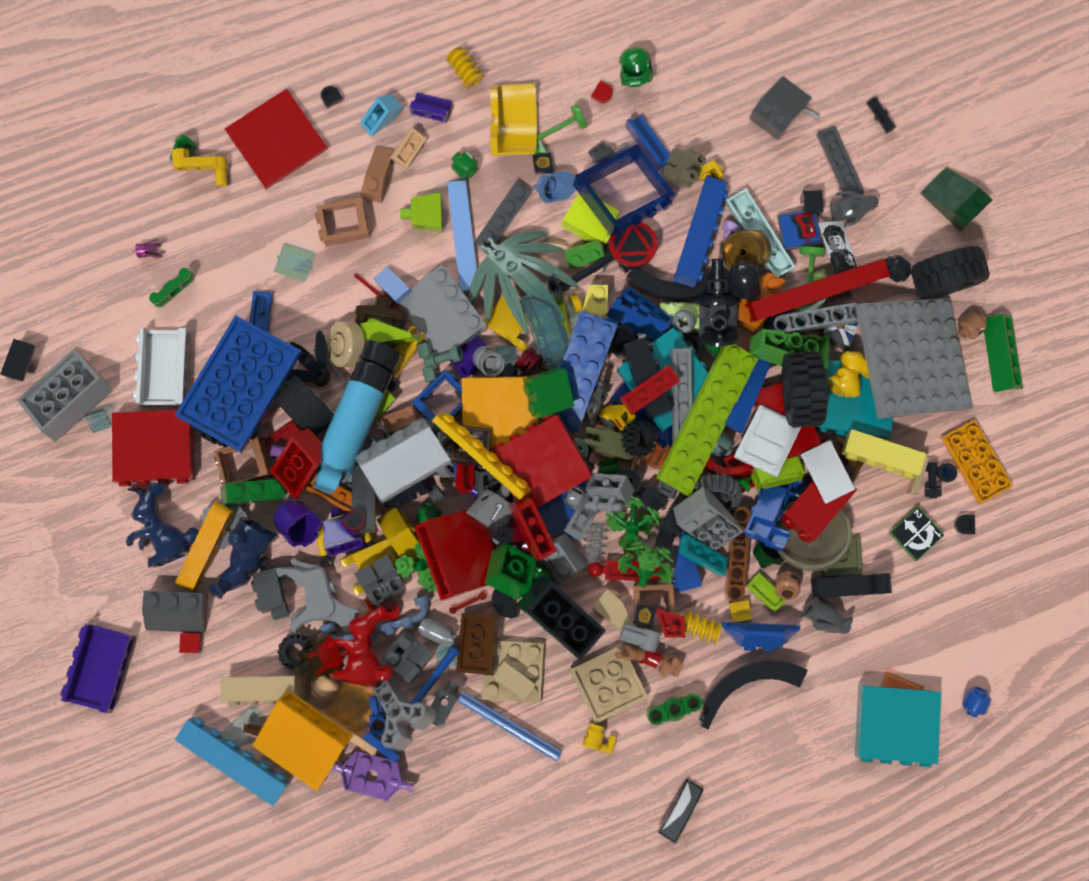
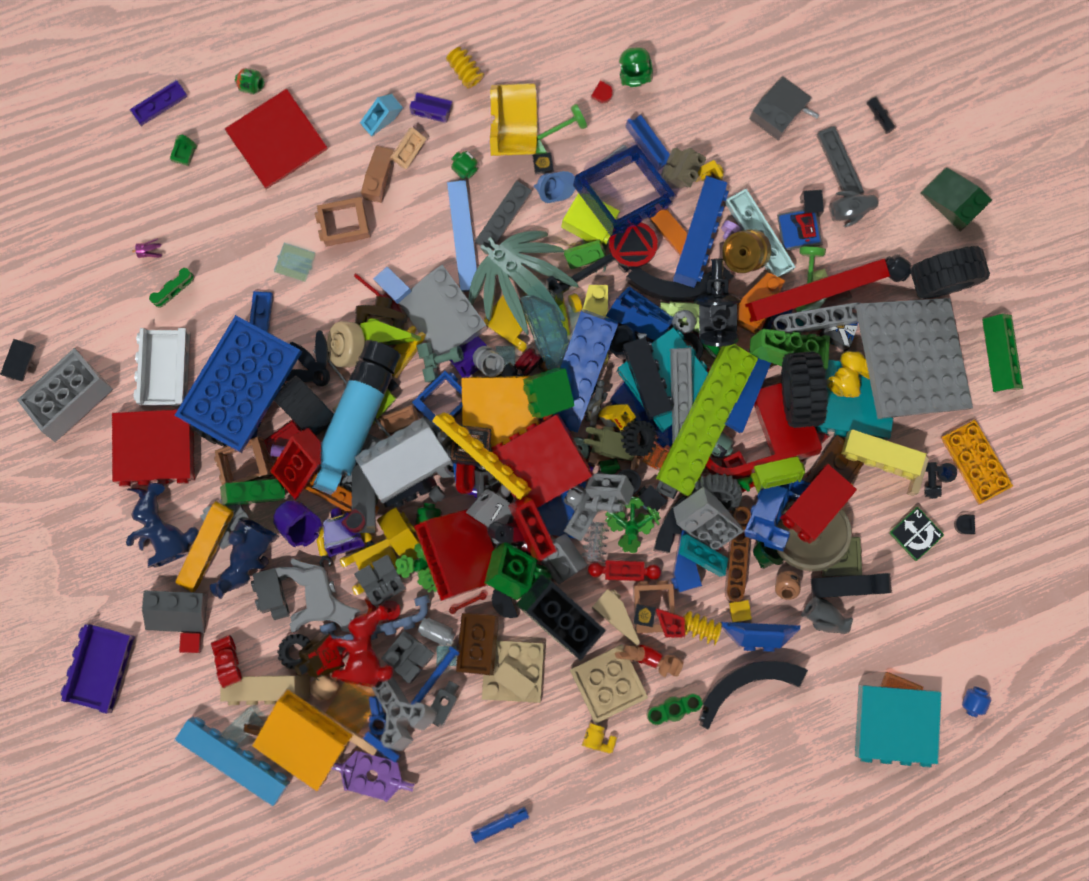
clear light blue tile [85,408,111,433] -> none
yellow beam [171,148,228,187] -> none
black tile [321,86,343,109] -> none
lime torso [400,192,443,233] -> none
medium blue axle [457,692,562,761] -> none
dark grey tile [588,141,614,165] -> none
bright green plant [618,540,674,588] -> none
light grey piece [619,623,661,652] -> none
red plate [620,365,680,416] -> none
slope [657,778,704,844] -> none
black piece [728,260,764,299] -> none
white piece [734,405,801,477] -> none
lime tile [745,572,786,613] -> none
white sticker [801,440,855,504] -> none
sticker [818,221,857,272] -> none
nougat head [958,311,987,339] -> none
none -> dark purple tile [130,80,188,126]
none -> red piece [211,635,242,688]
none -> green head [235,68,264,95]
none -> blue pin [470,806,530,844]
none -> orange tile [649,206,687,256]

